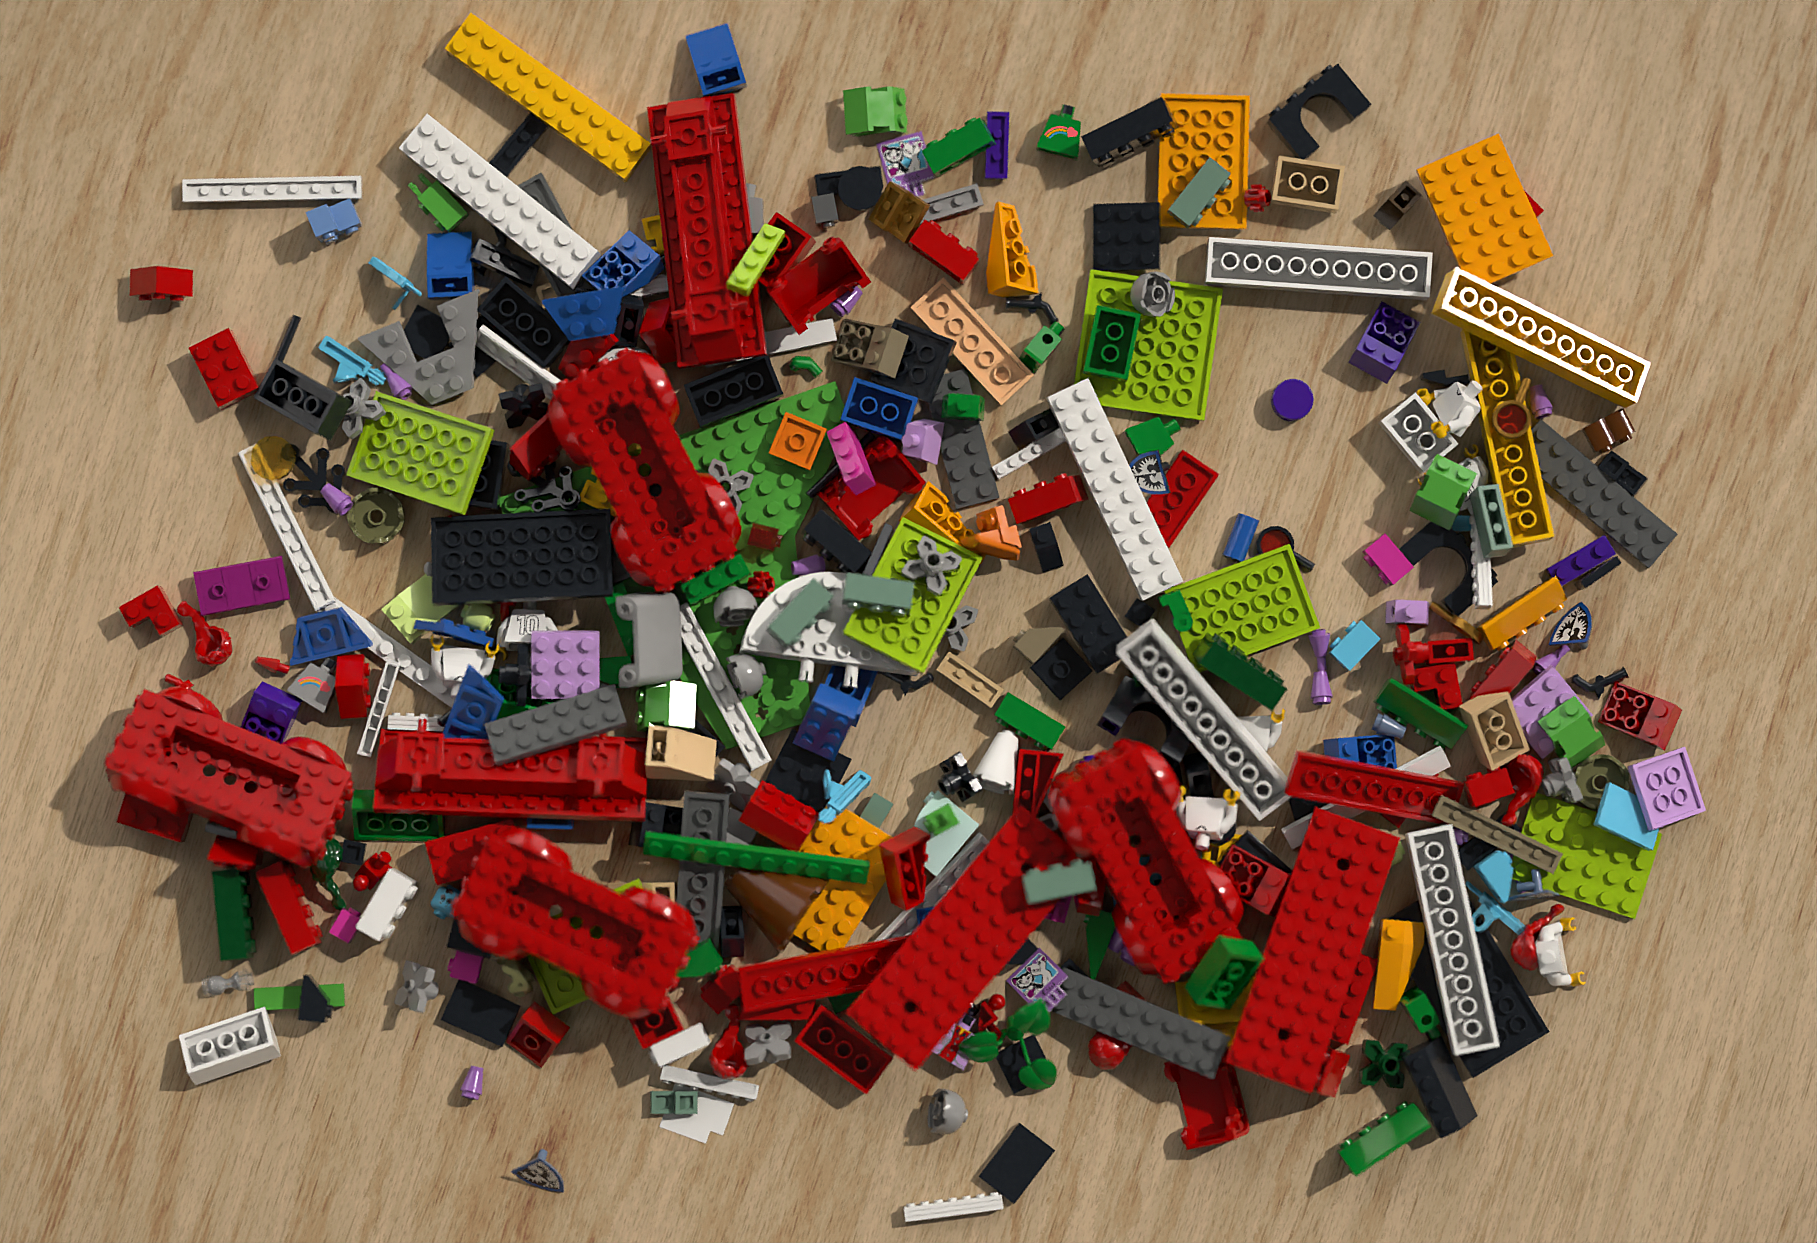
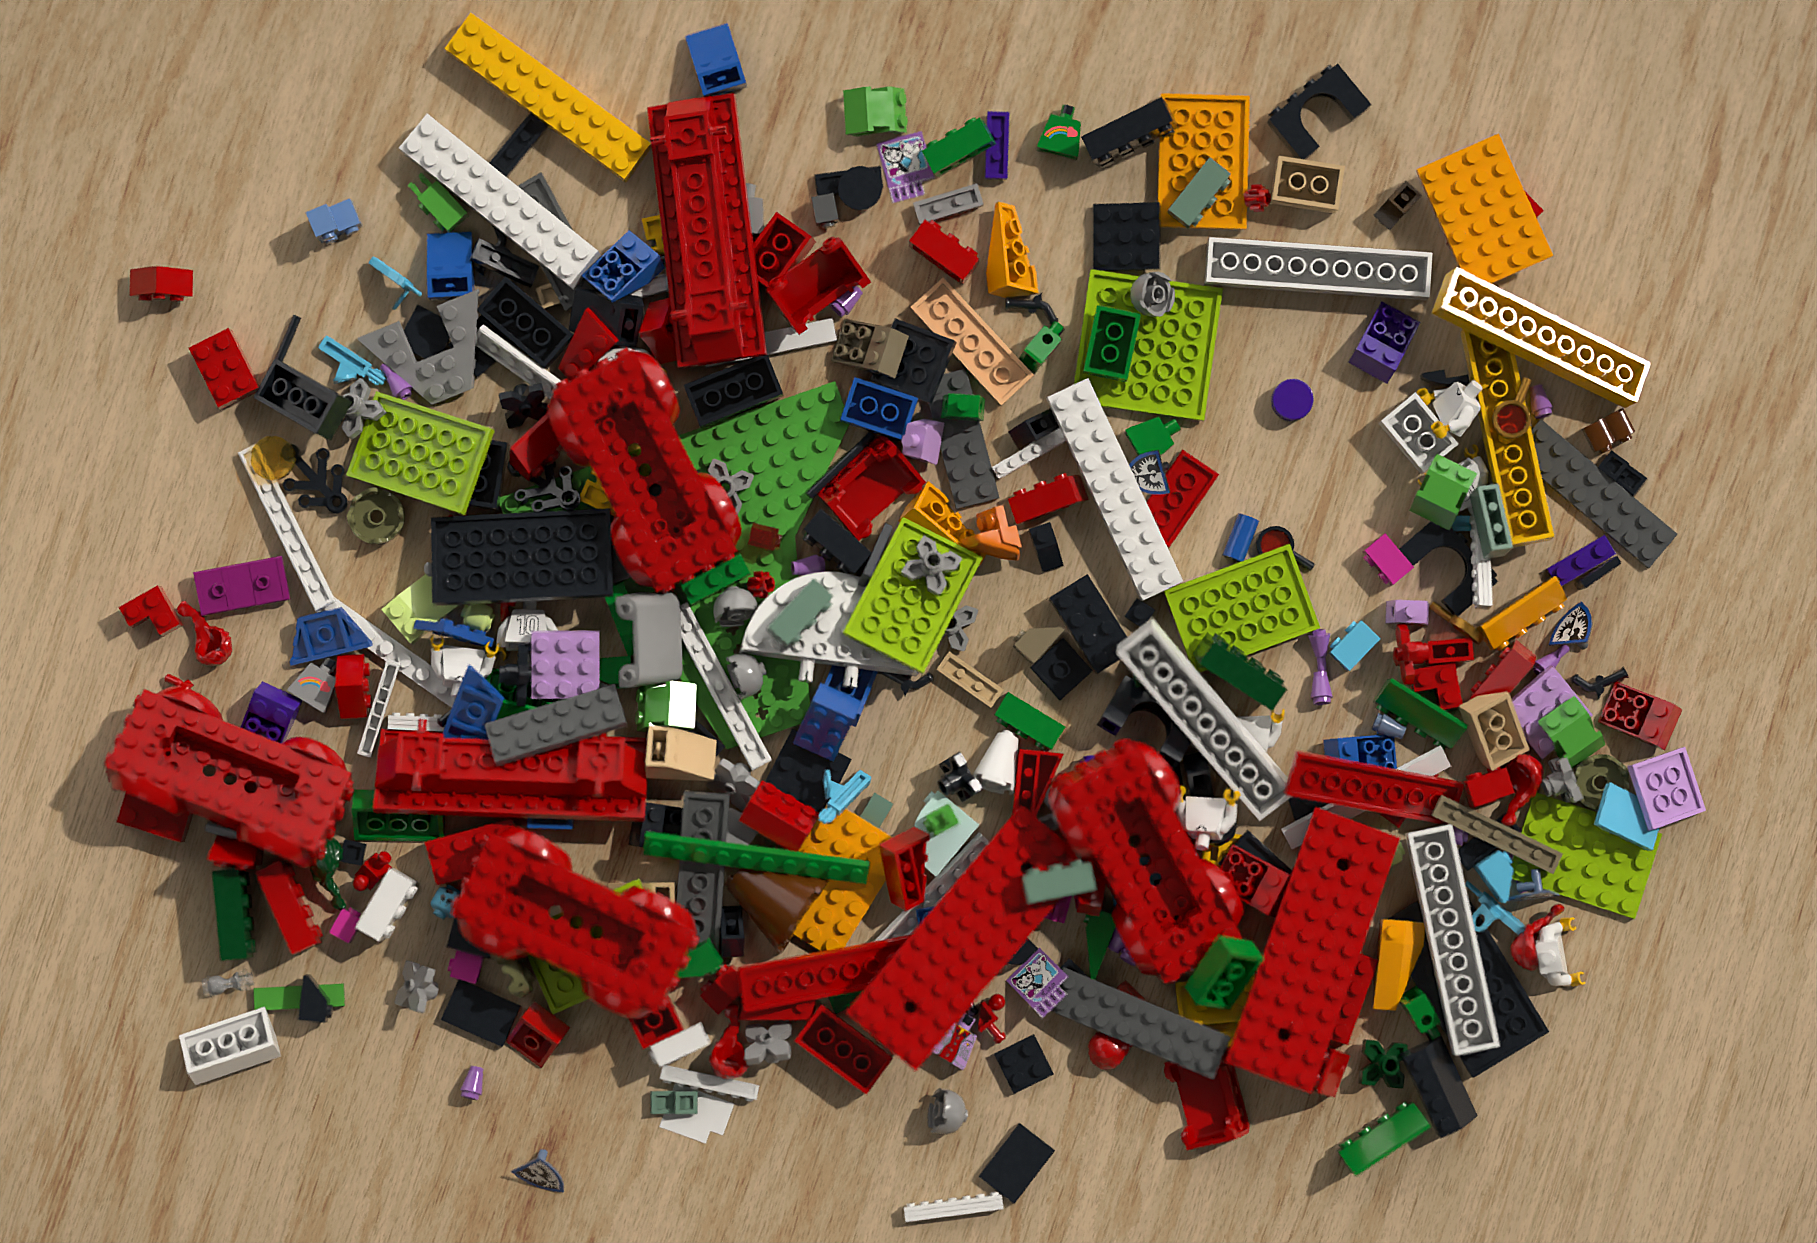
white plate [182,176,362,203] -> none
red bar [255,656,290,674] -> none
medium lavender cone [320,483,353,516] -> none
blue wing [542,286,626,341] -> none
lime plate [727,223,785,296] -> none
orange plate [769,412,827,471] -> none
green arm [789,356,823,378] -> none
dark pink brick [827,422,876,495] -> none
sand green brick [842,573,914,616] -> none
pearl gold slope [869,181,930,244] -> none
green plant [958,998,1057,1090] -> none
green leg [1157,589,1193,632] -> none

